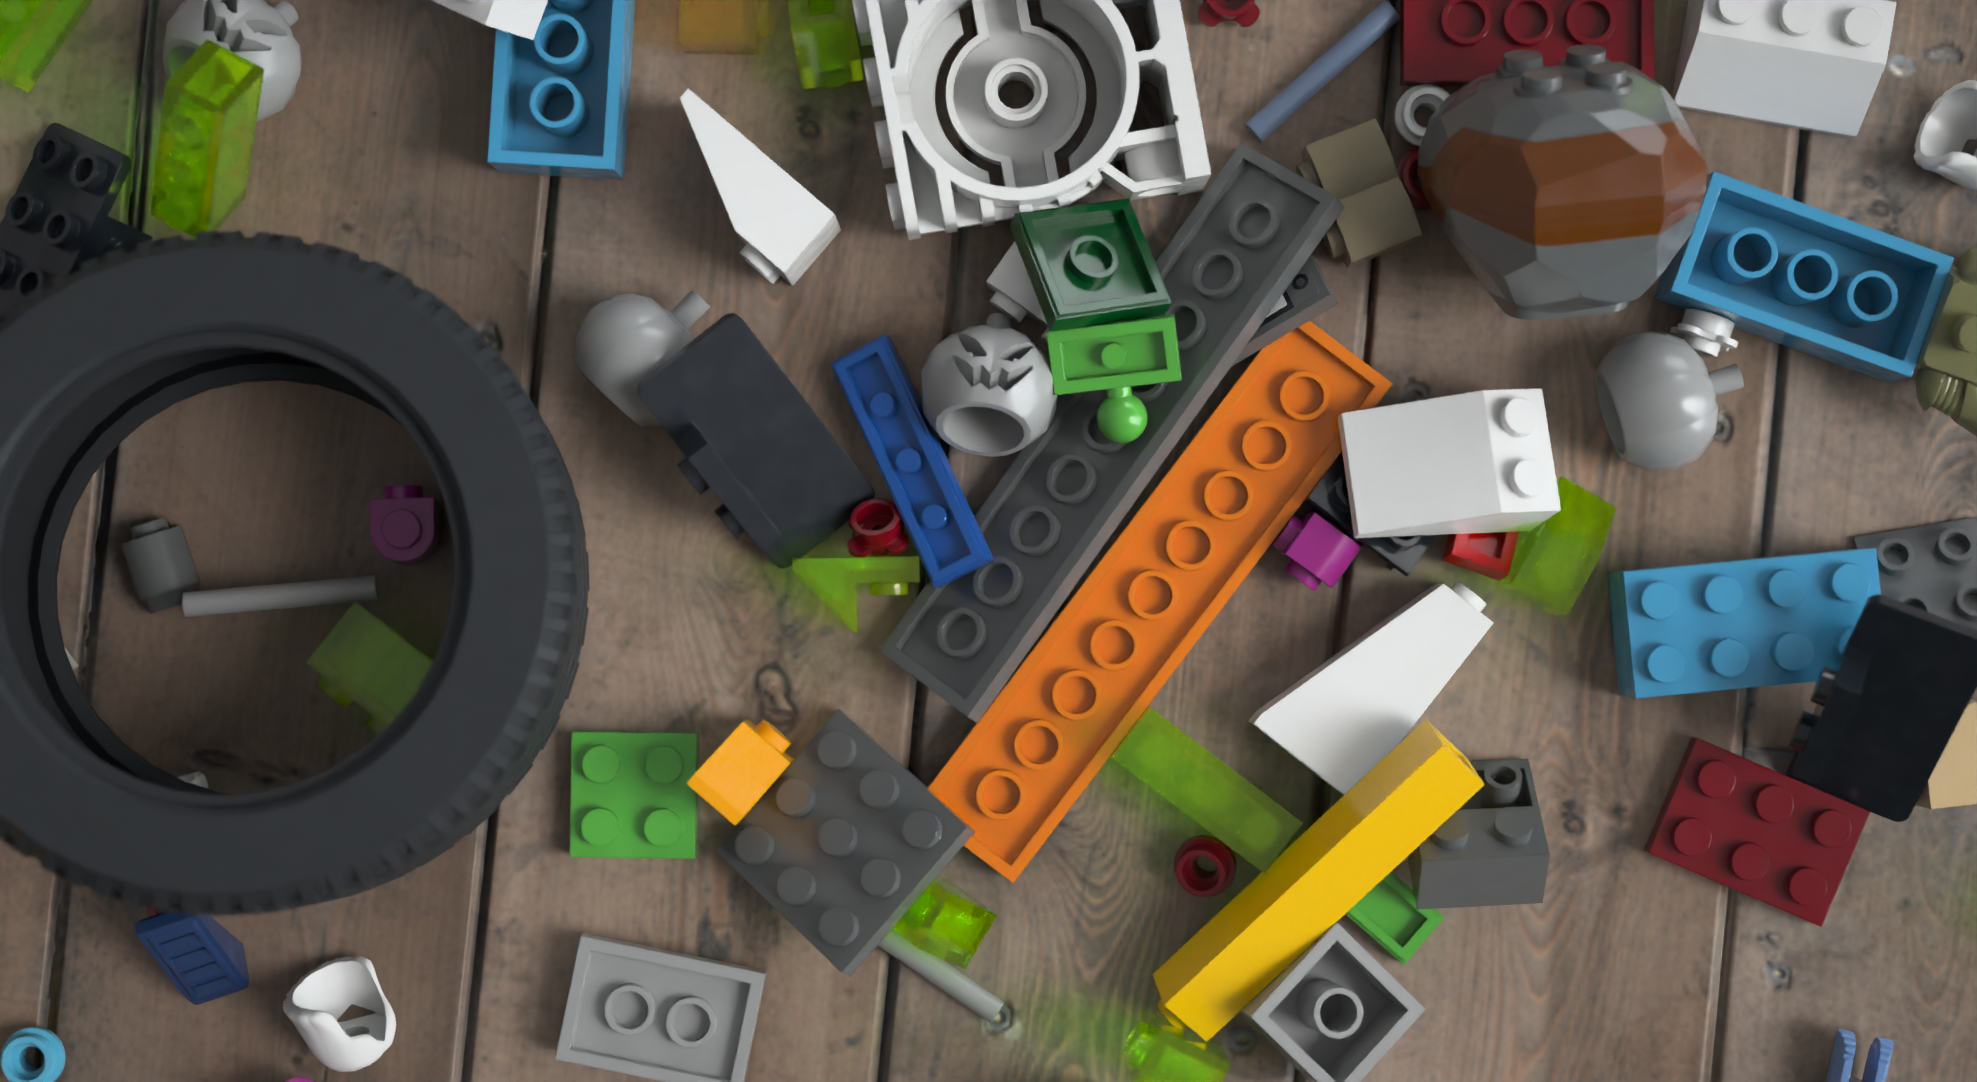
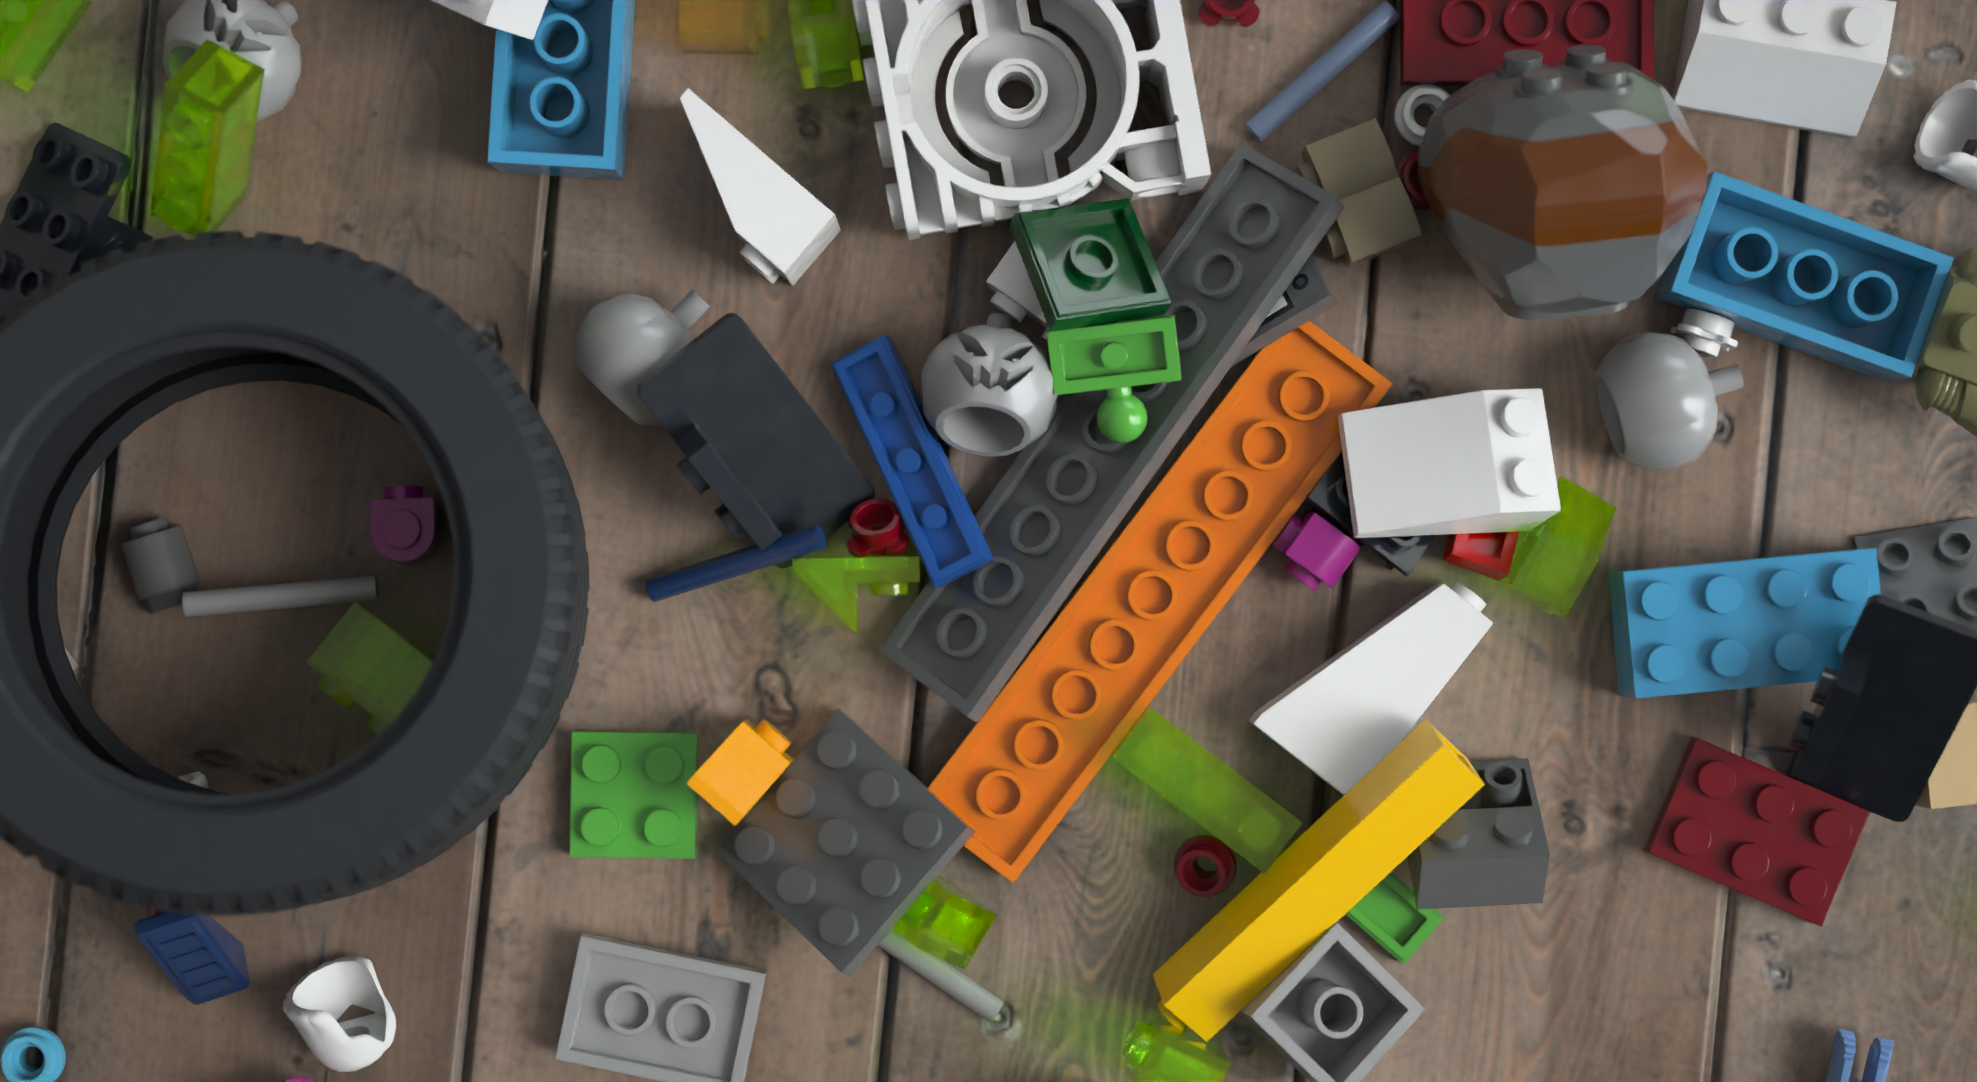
none -> dark blue bar [646,525,826,602]

